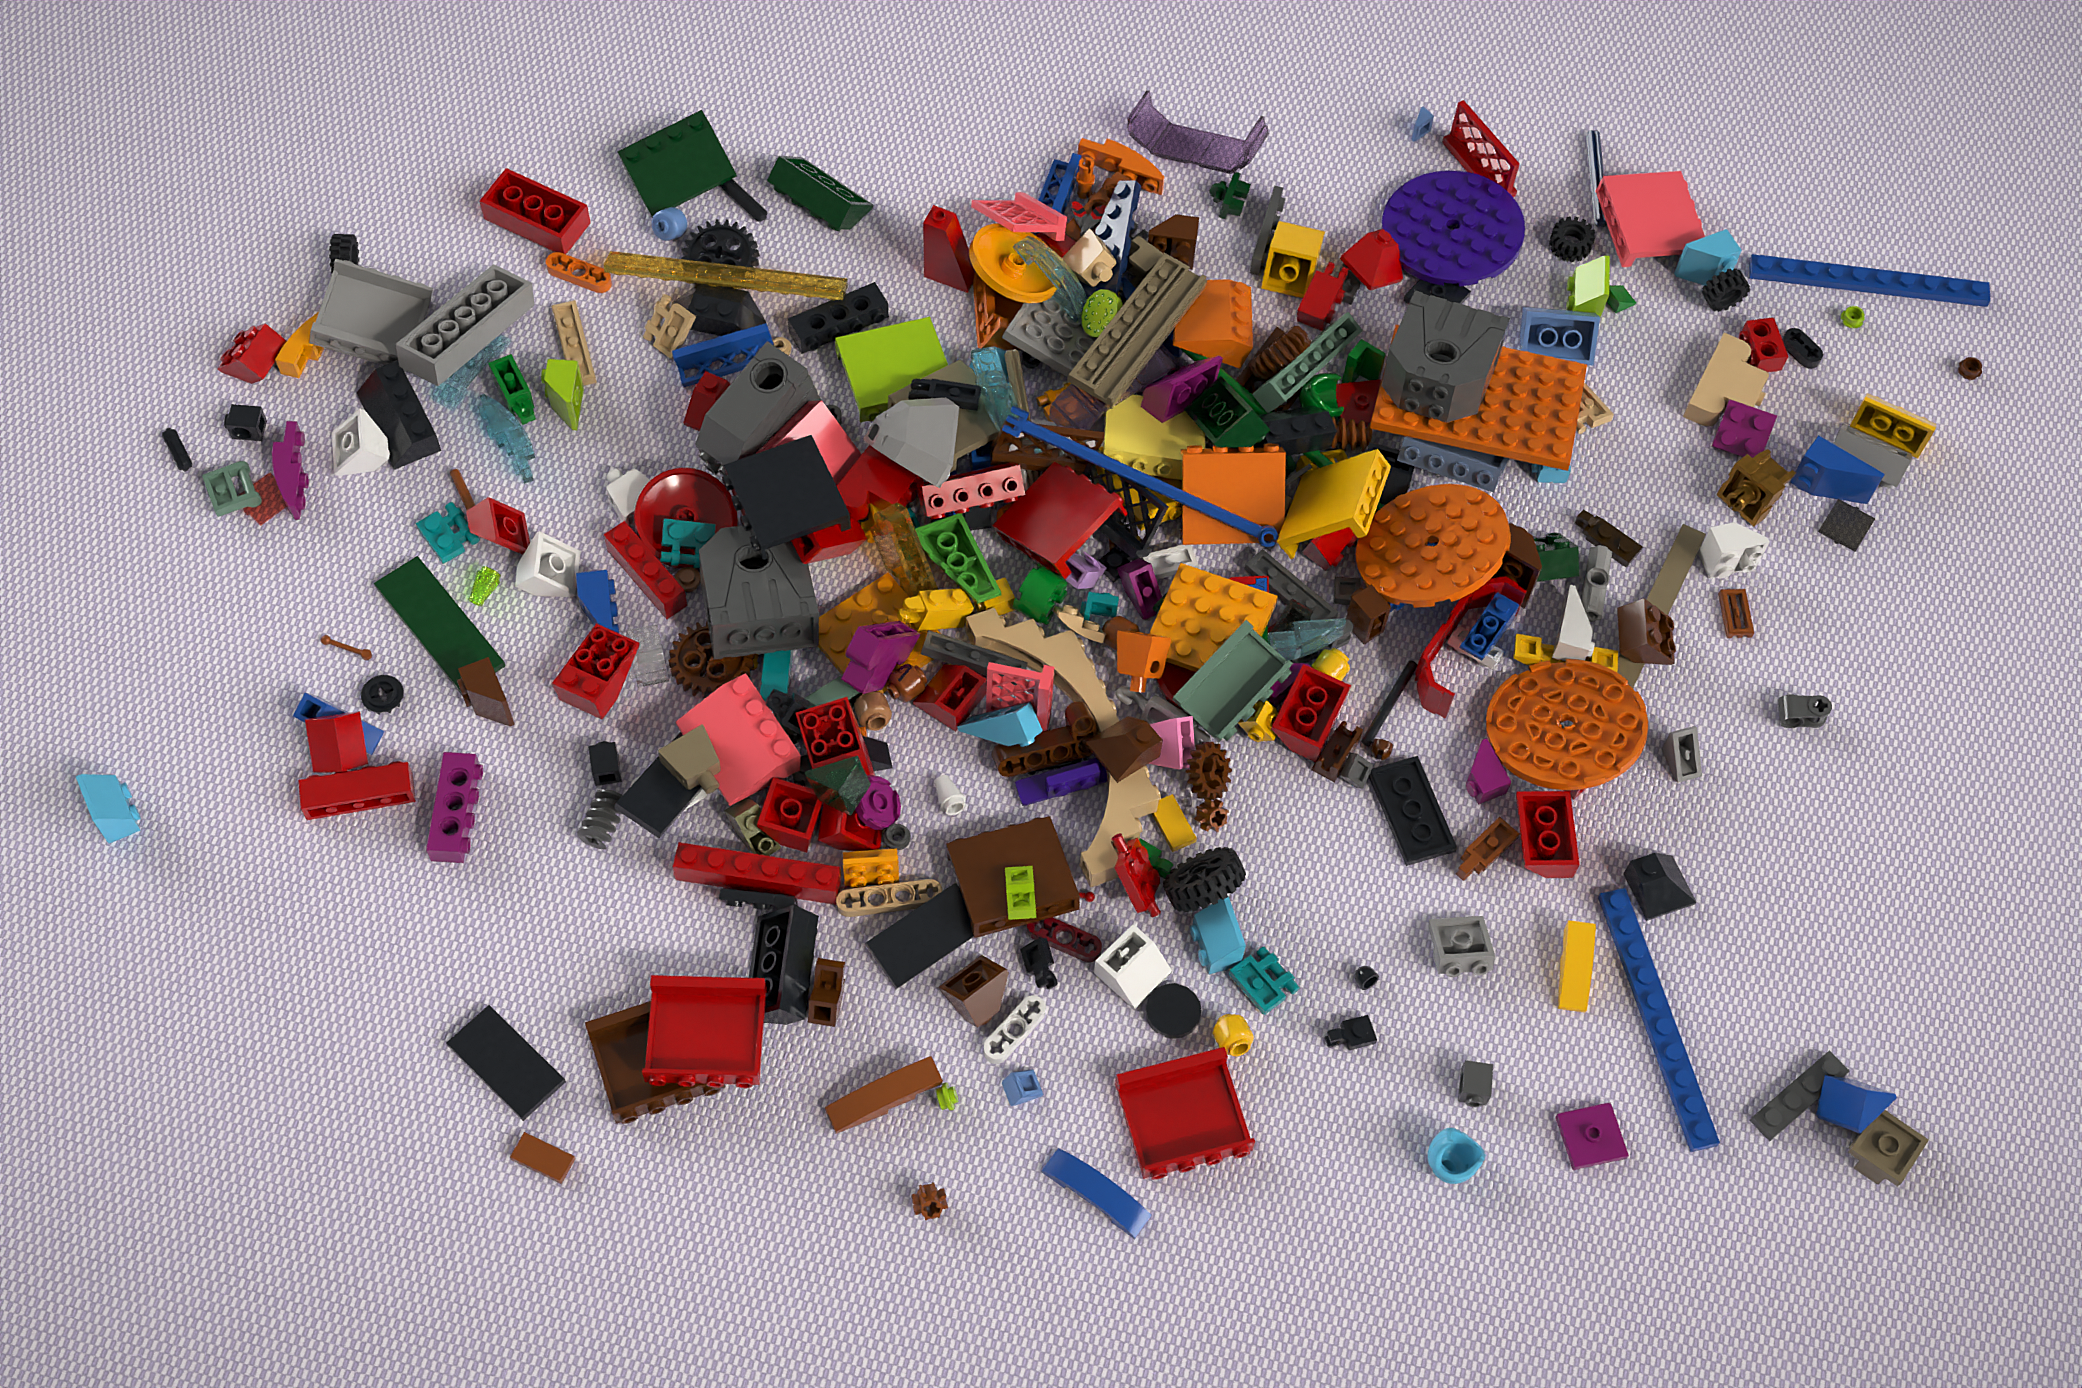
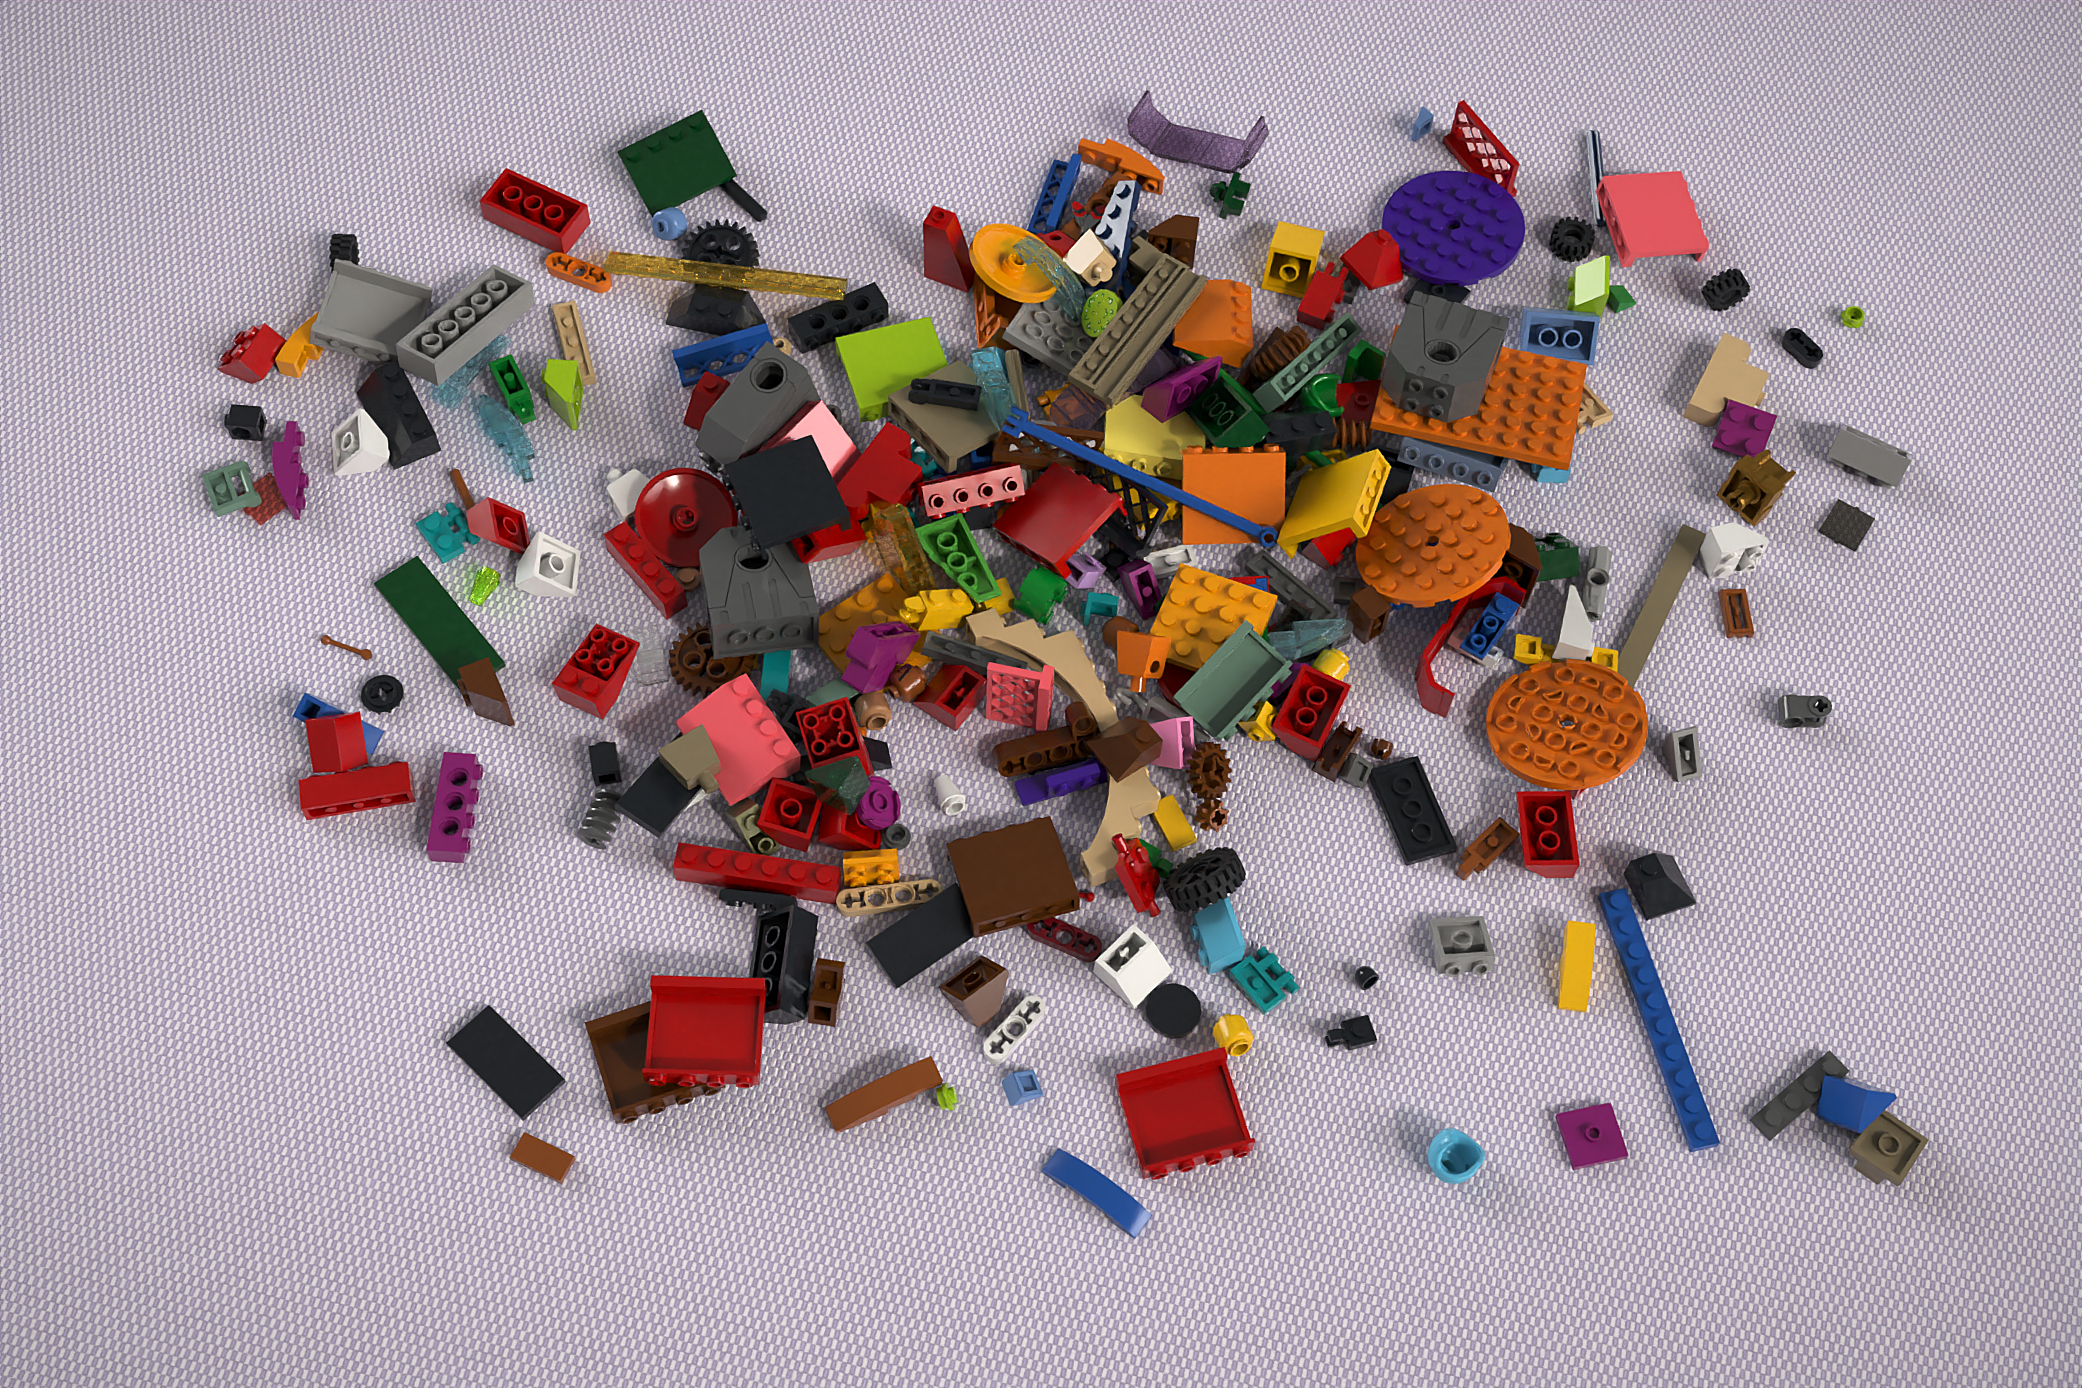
medium azure slope [75,774,141,844] -> none
black axle [162,428,193,472] -> none
blue slope [576,570,620,634] -> none
tan plate [643,294,696,359] -> none
teal plate [660,519,716,568] -> none
dark green slope [767,156,874,231] -> none
light grey brick [863,397,959,488] -> none
dark orange gear [911,1182,948,1221] -> none
medium azure slope [957,702,1043,747] -> none
coral fence [971,192,1067,241] -> none
lime slope [1005,866,1036,920] -> none
black plate [1020,937,1058,990] -> none
tan slope [1053,604,1106,643] -> none
orange pin [1076,157,1095,199] -> none
dark grey plate [1250,185,1286,275] -> none
black bar [1361,660,1418,746] -> none
dark grey brick [1458,1060,1493,1107] -> none
magenta slope [1466,738,1512,805] -> none
dark brown hinge [1574,509,1643,567] -> none
reddish brown slope [1617,598,1676,665] -> none
medium azure slope [1674,229,1742,285] -> none
red brick [1739,317,1788,372] -> none
blue plate [1749,254,1990,307] -> none
blue slope [1790,435,1885,504] -> none
yellow slope [1850,393,1936,458] -> none
reddish brown plate [1958,357,1982,380] -> none

